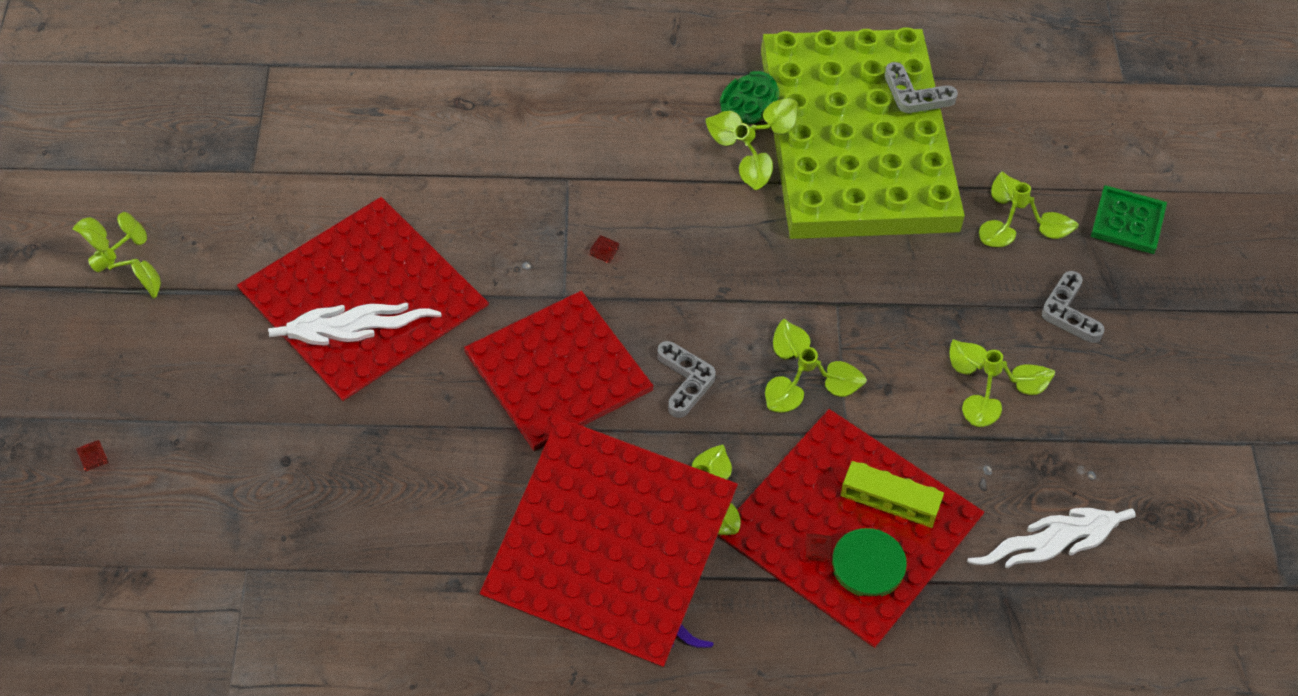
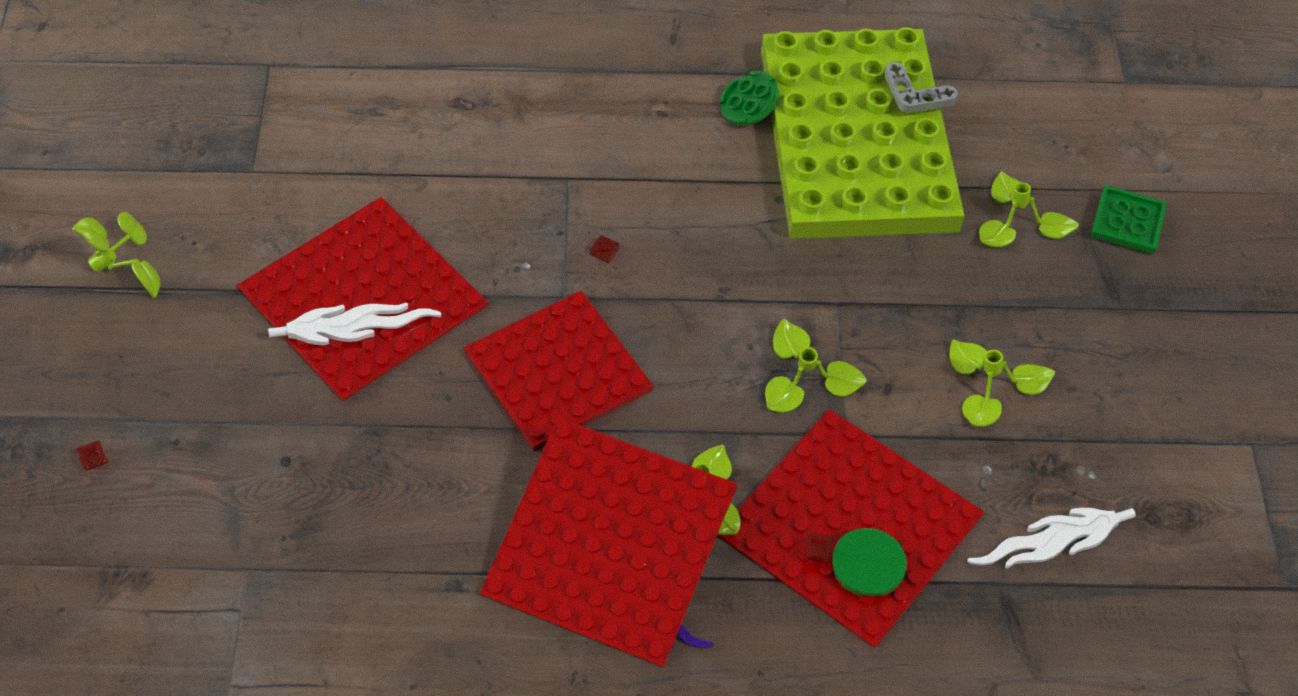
light grey beam [657,341,716,418] -> none
lime plant [705,99,798,190] -> none
lime brick [840,461,944,528] -> none
light grey beam [1042,271,1104,343] -> none

